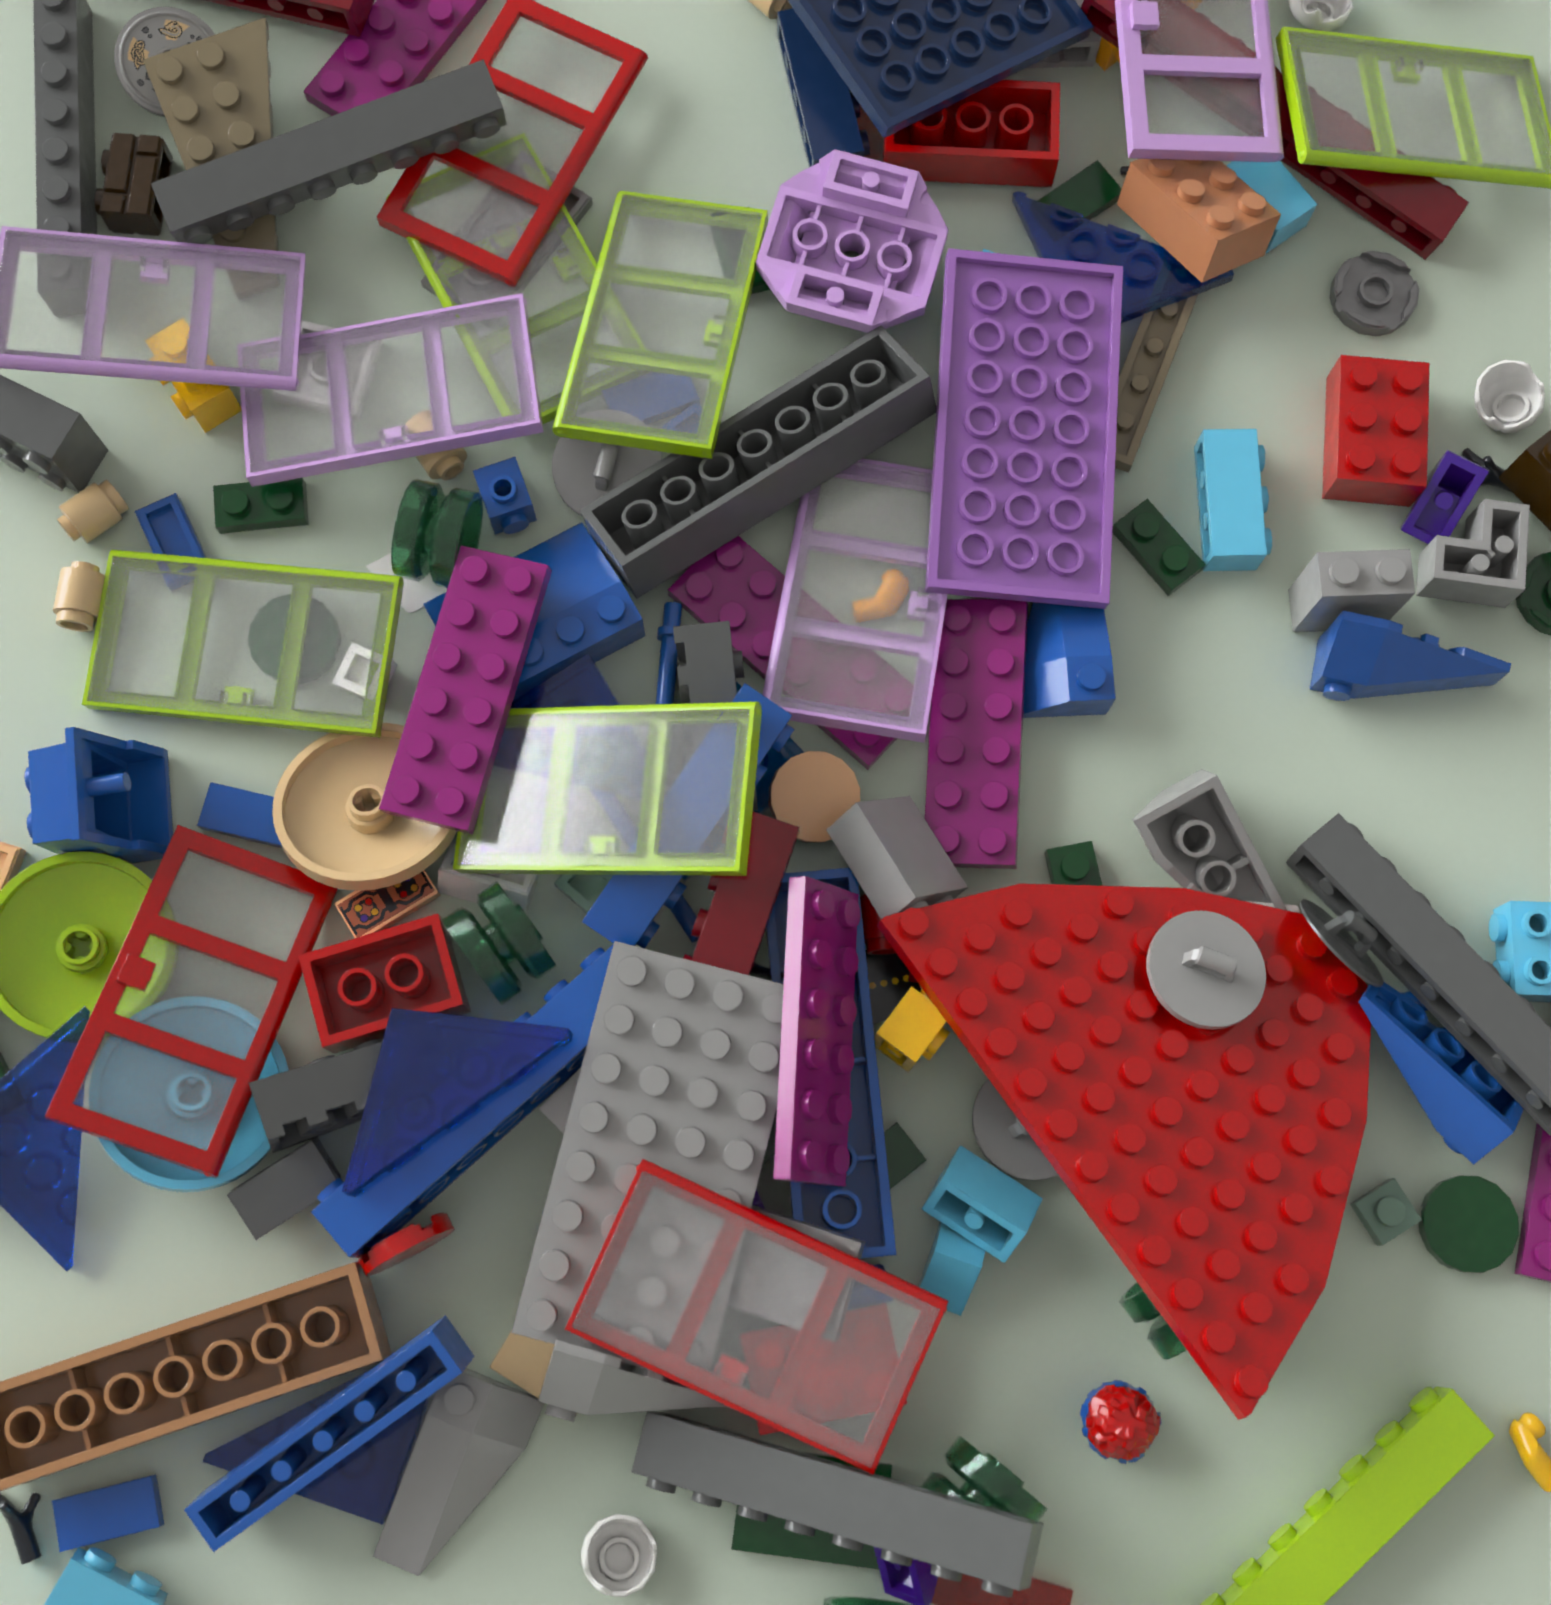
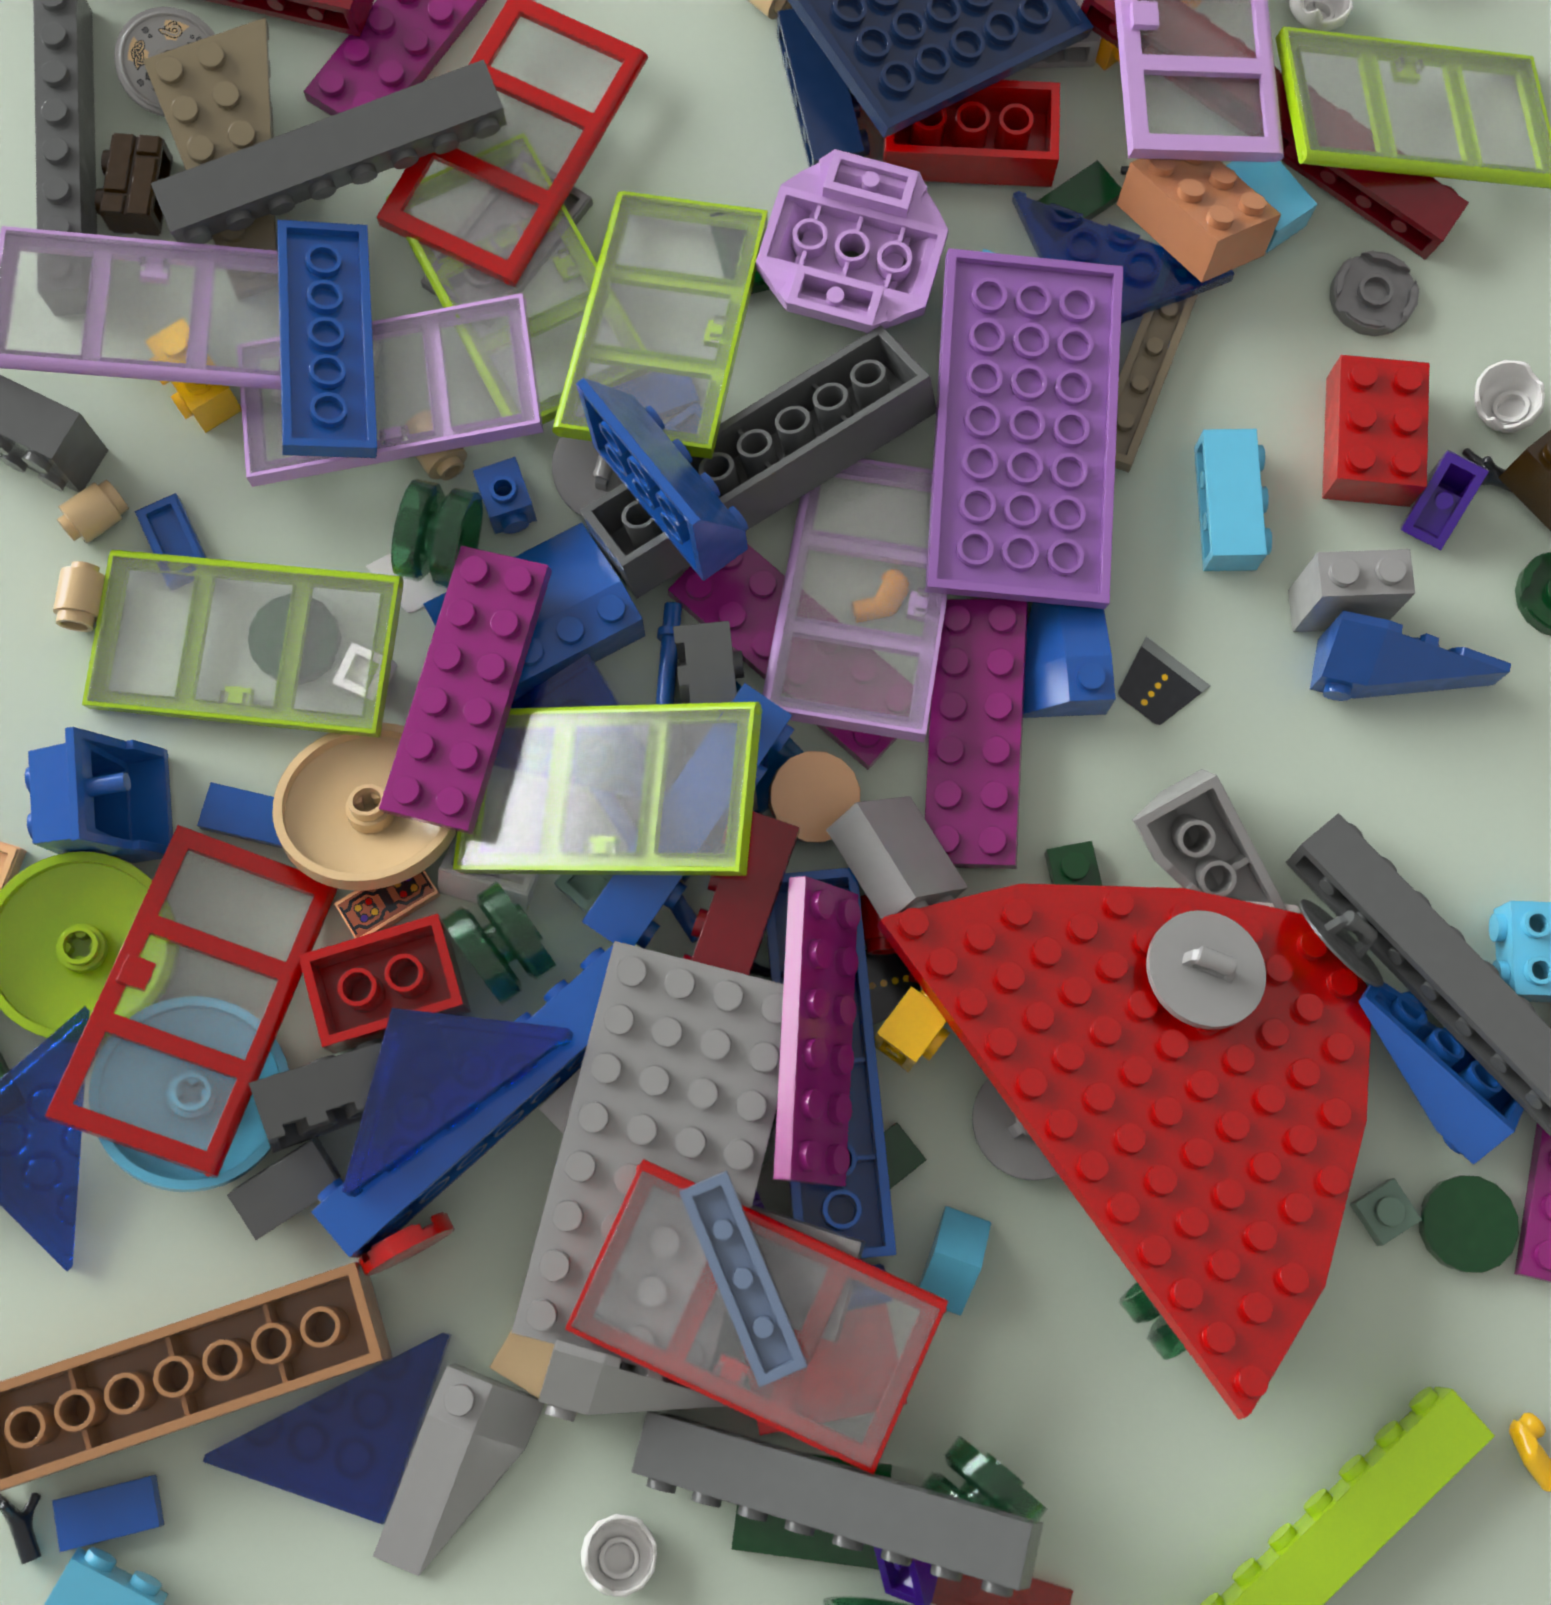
blue brick [184,1315,475,1552] -> none
dark green plate [213,478,309,534] -> none
medium azure brick [922,1145,1043,1263] -> none
red piece [1080,1380,1162,1464] -> none
dark green plate [1112,498,1206,596] -> none
light grey brick [1416,499,1530,608] -> none
none -> blue plate [277,219,377,458]
none -> blue slope [576,378,749,581]
none -> sand blue plate [679,1170,808,1388]
none -> black sticker [1118,637,1210,725]

